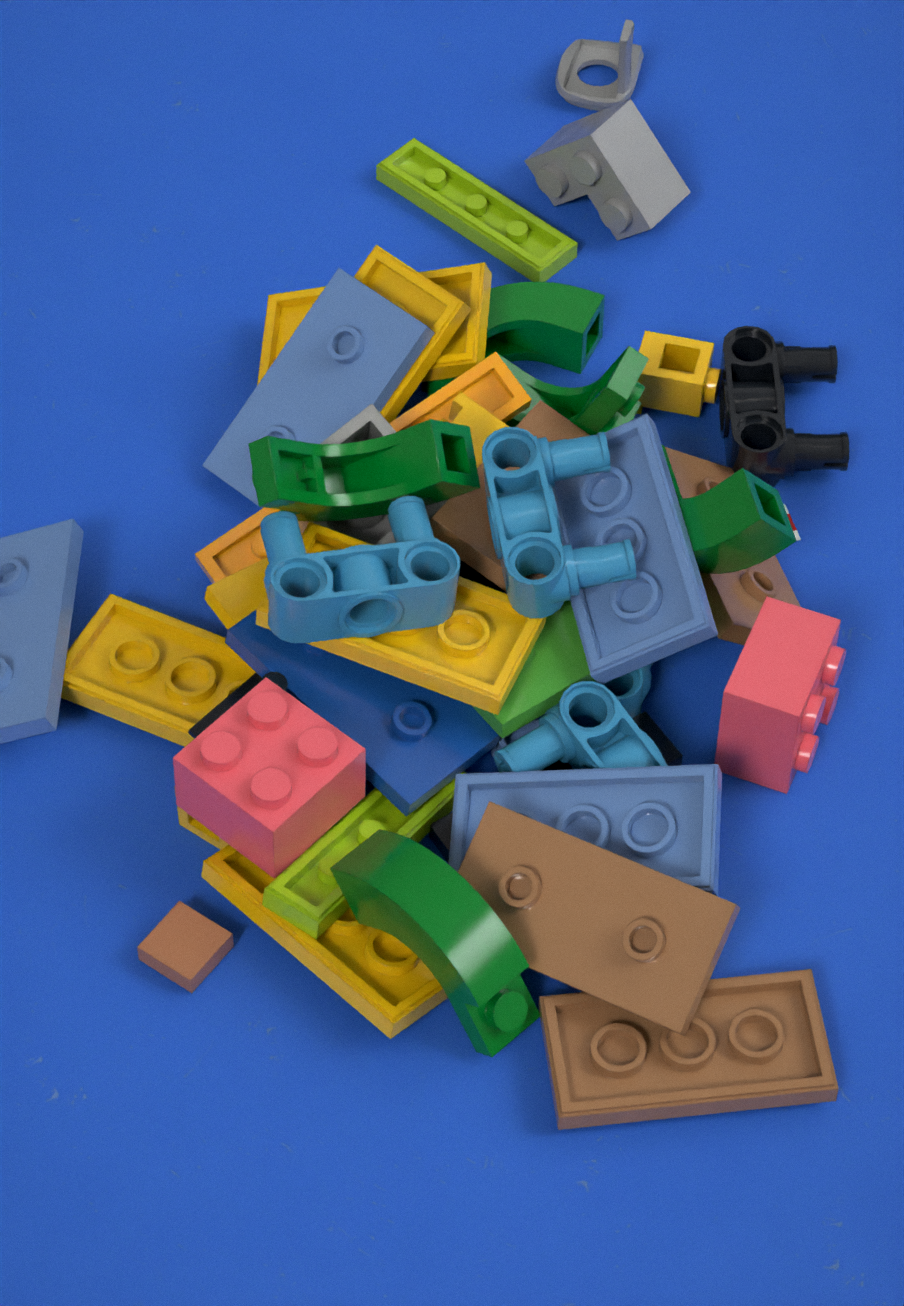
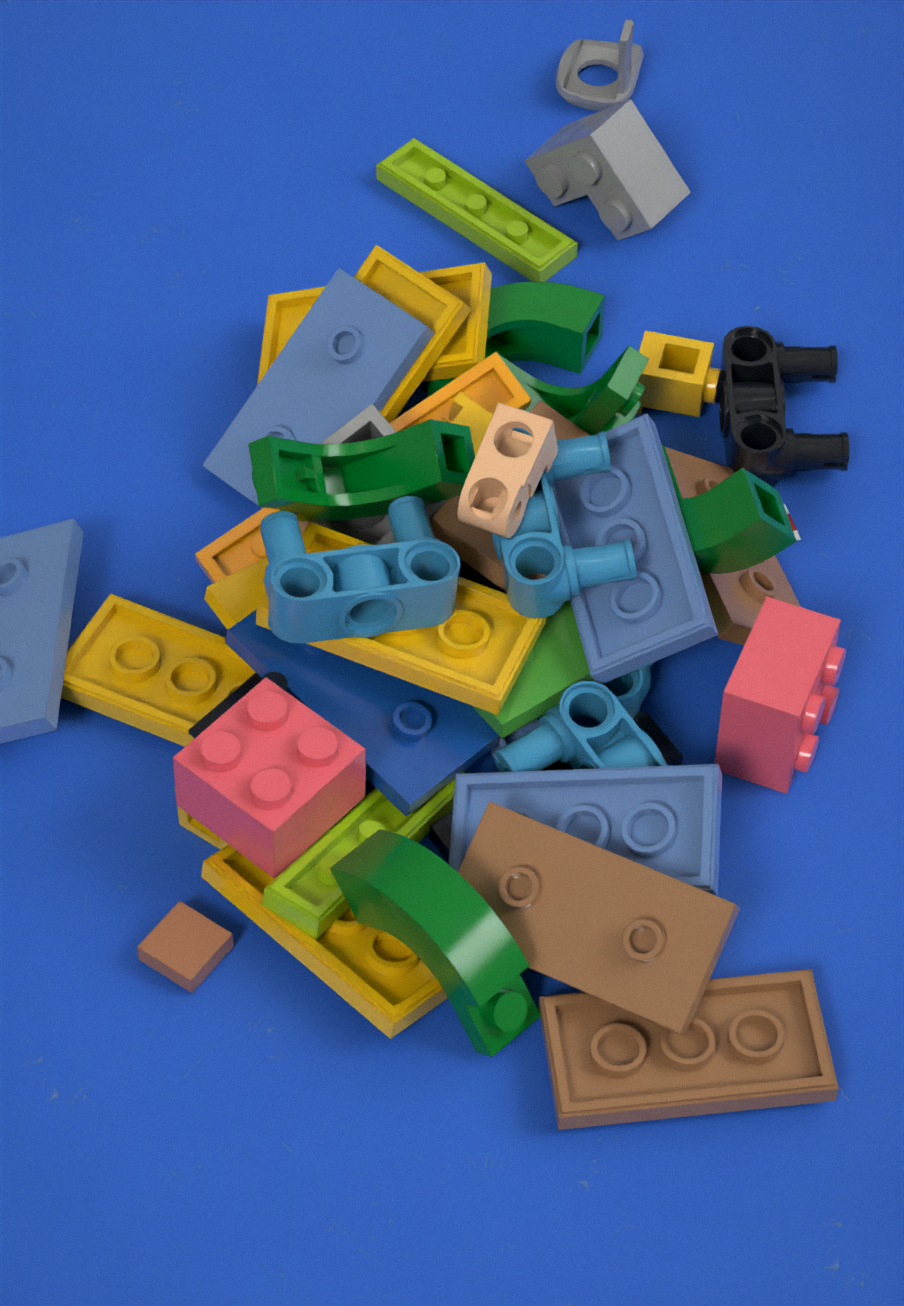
none -> light nougat leg [457,402,558,539]

